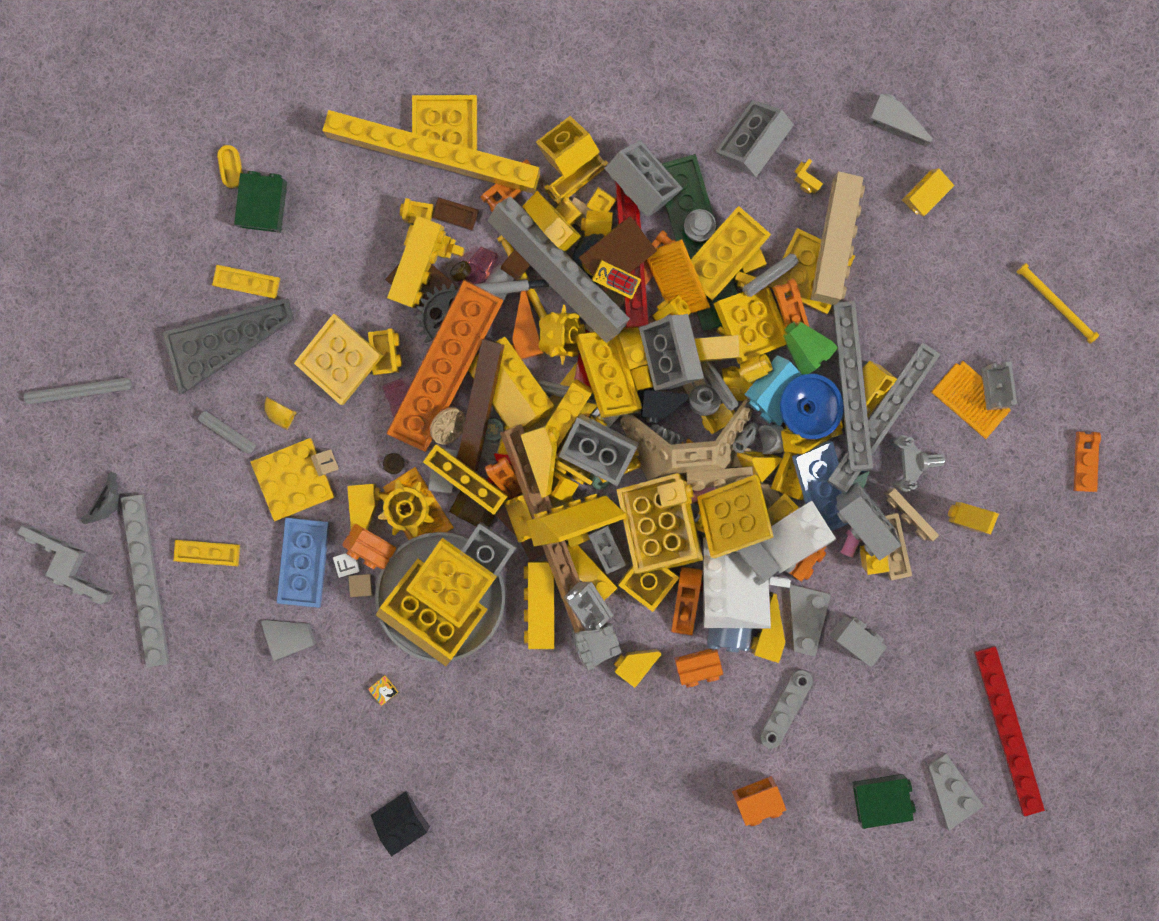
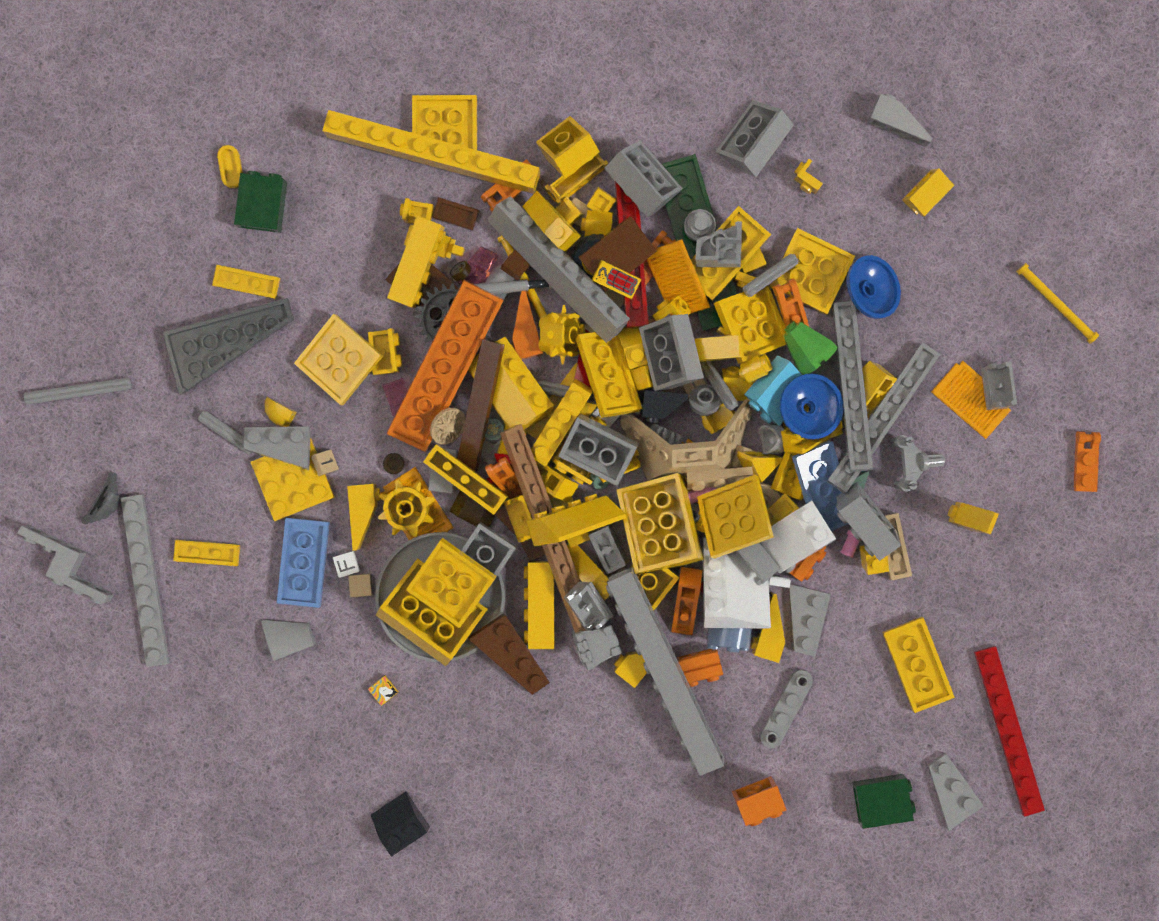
orange brick [342,524,396,570] -> none
yellow slope [521,425,558,498] -> none
yellow bracket [657,480,694,509] -> none
light grey pin [733,422,759,453] -> none
tan brick [810,171,865,305] -> none
light grey brick [829,615,887,668] -> none
tan plate [884,488,939,541] -> none
none -> light grey wing [243,426,311,470]
none -> reddish brown wing [468,613,550,695]
none -> light grey brick [606,567,724,776]
none -> light grey slope [696,221,742,267]
none -> blue dish [847,255,901,319]
none -> yellow plate [882,617,955,713]

